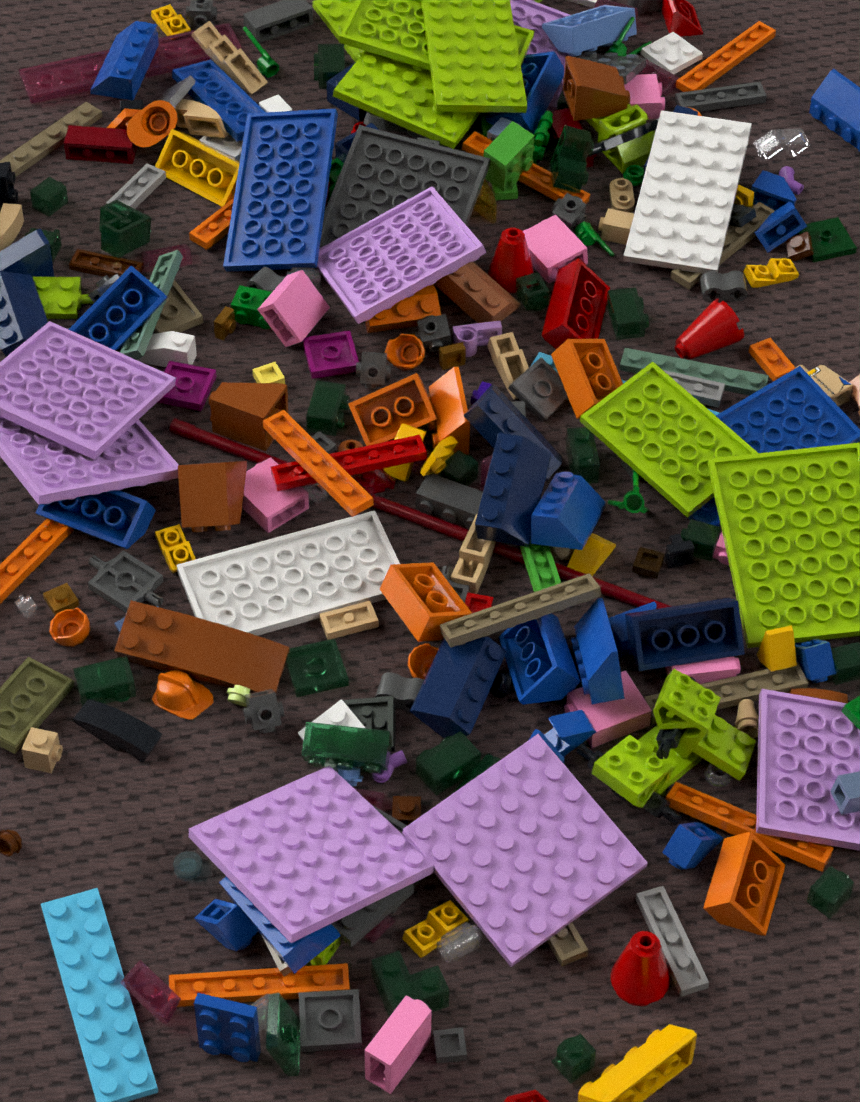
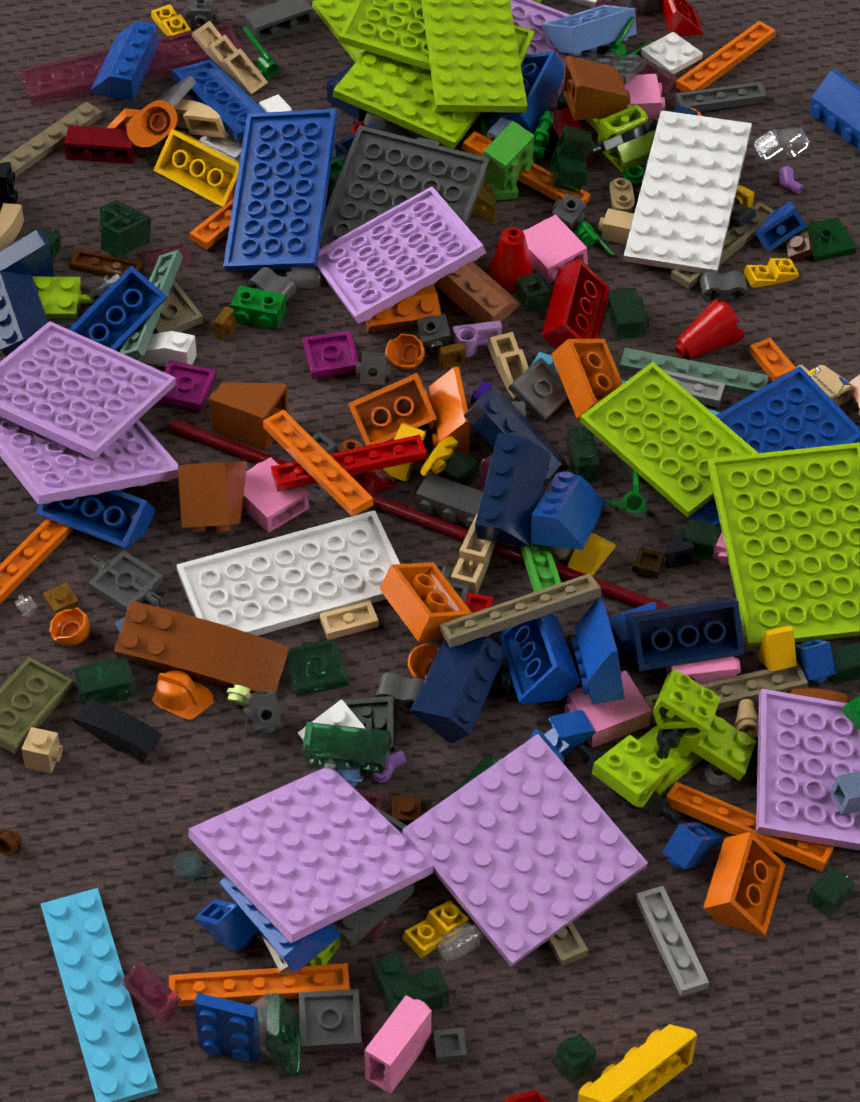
clear green brick [30,177,68,217] -> none
light grey plate [106,163,166,218] -> none
yellow slope [155,524,196,573] -> none
light yellow plate [253,362,285,384] -> none
bright pink brick [257,270,330,347] -> none
clear green brick [306,380,350,436] -> none
clear green brick [314,44,345,89] -> none
clear green brick [416,731,481,796] -> none
red cone [610,931,670,1006] -> none
blue slope [751,170,796,211] -> none

